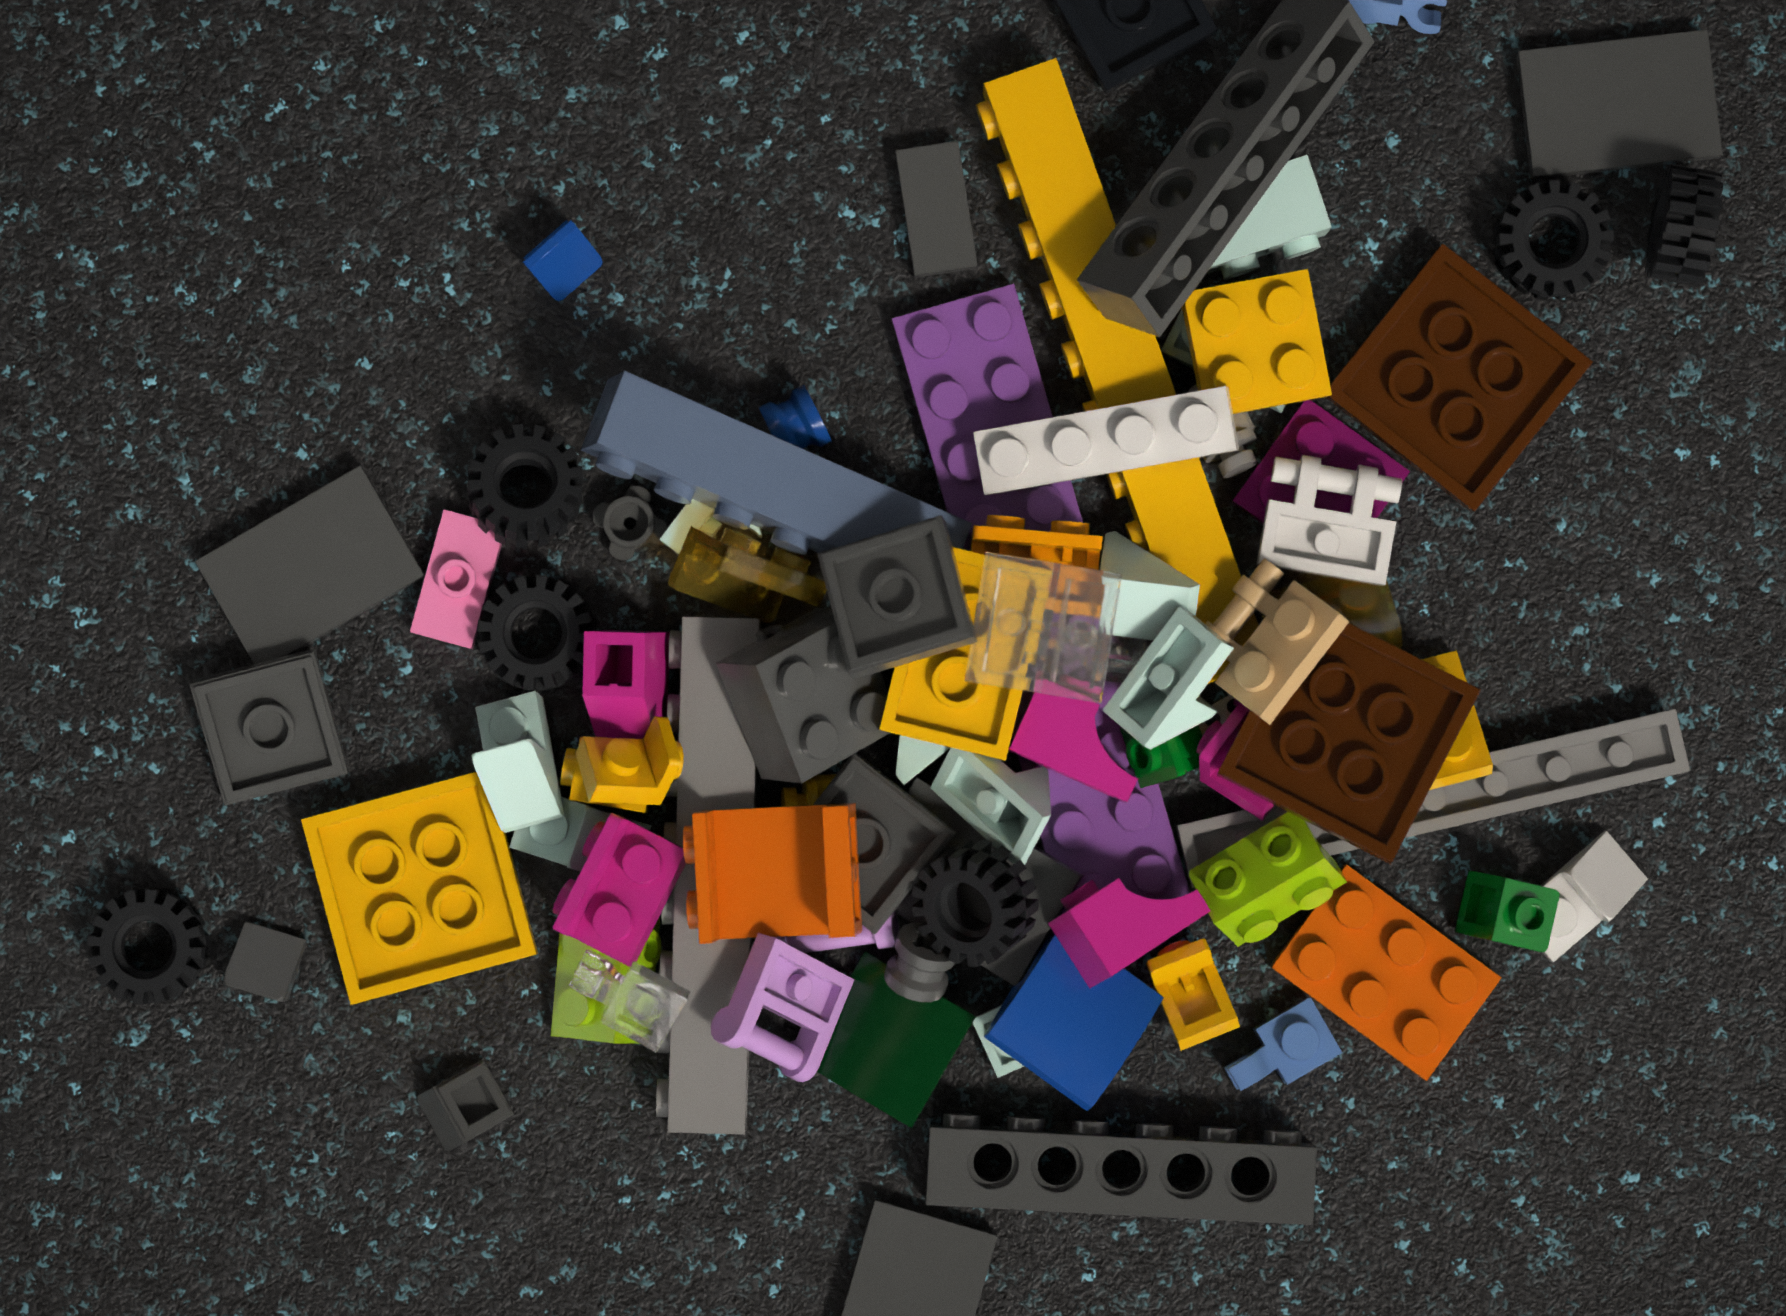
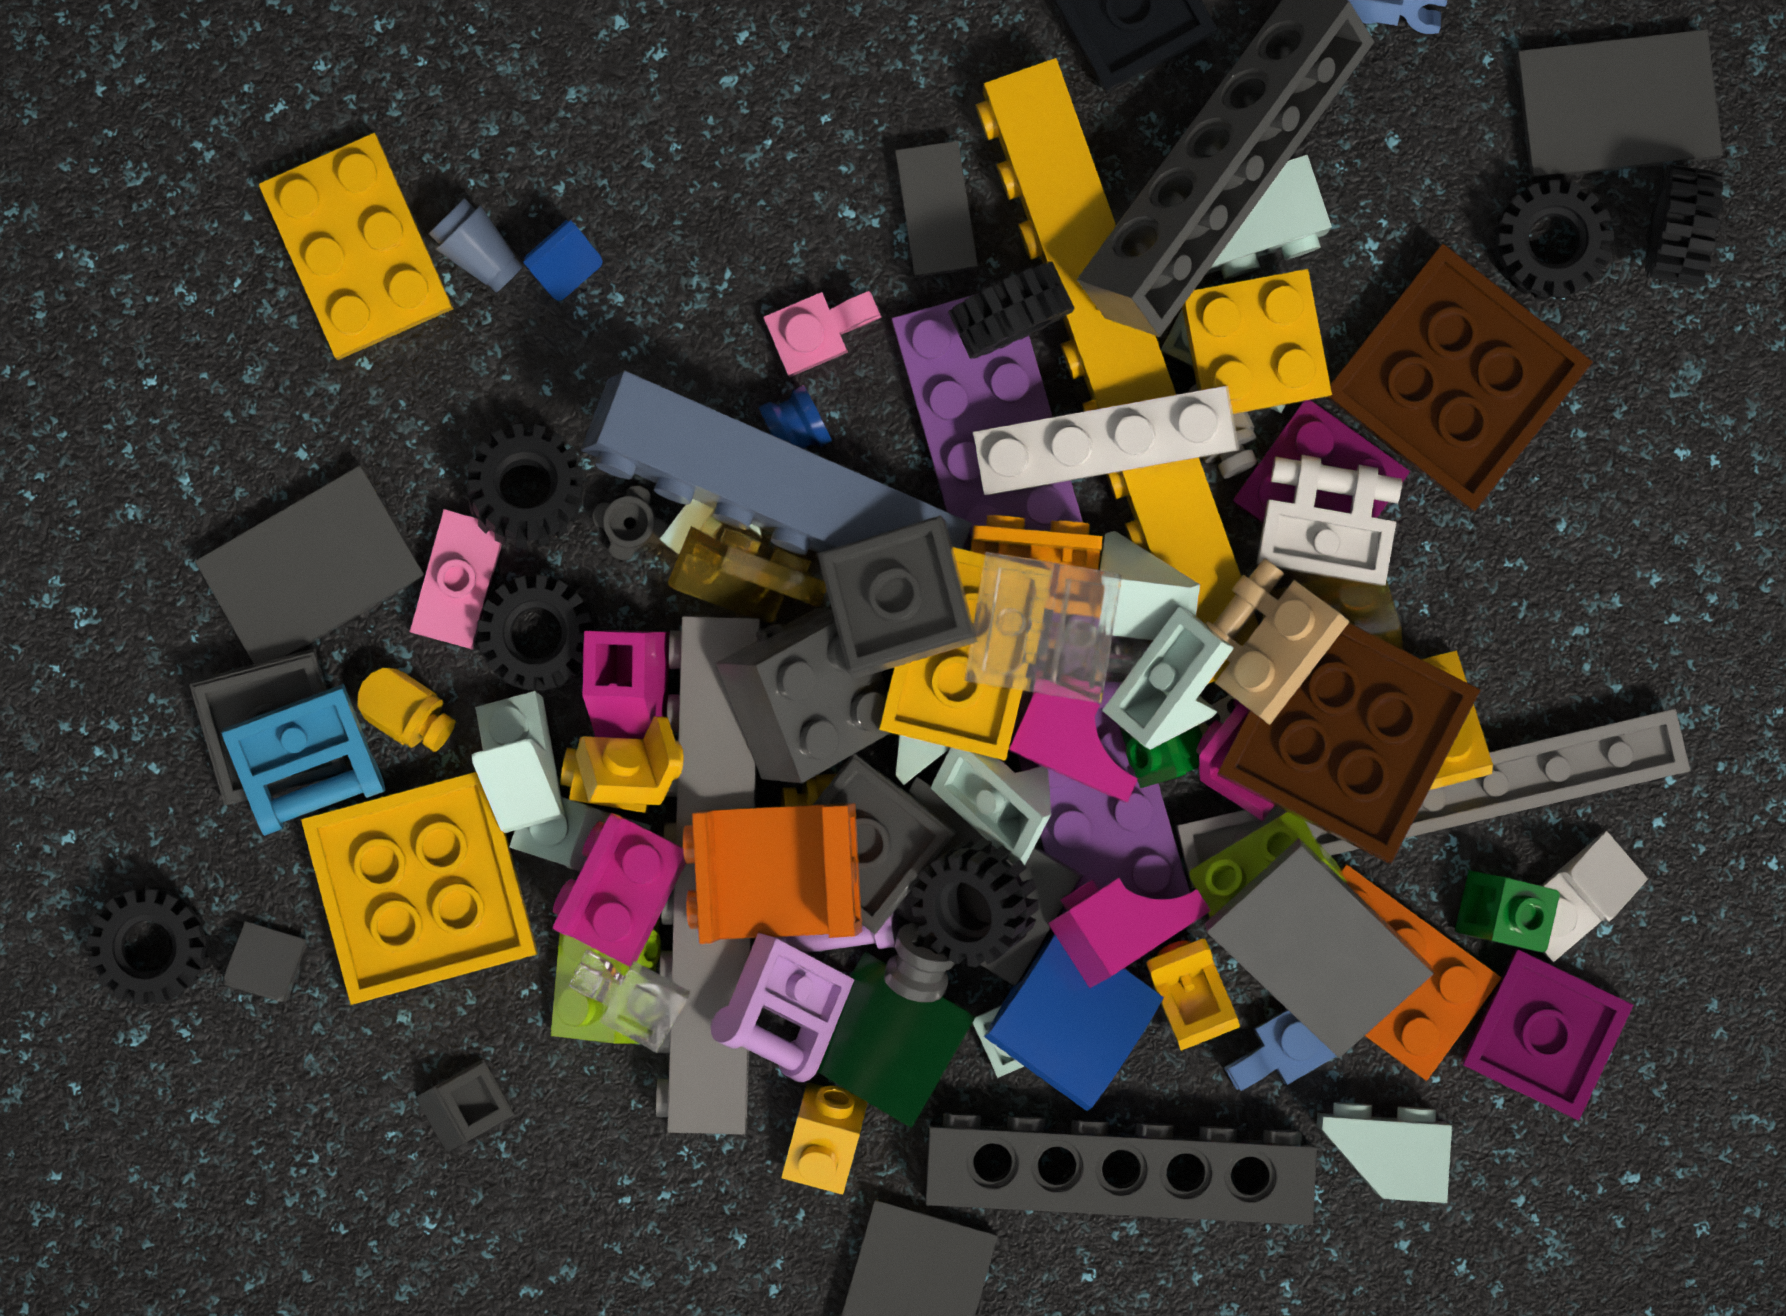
none -> dark azure plate [221,684,385,836]
none -> yellow plate [258,133,454,360]
none -> yellow arm [357,668,456,752]
none -> sand blue cone [429,198,523,293]
none -> bright pink plate [764,291,882,377]
none -> yellow bracket [781,1083,868,1195]
none -> black tyre [948,262,1075,359]
none -> dark grey tile [1205,838,1434,1058]
none -> light aqua slope [1316,1102,1452,1203]
none -> magenta plate [1460,949,1634,1121]

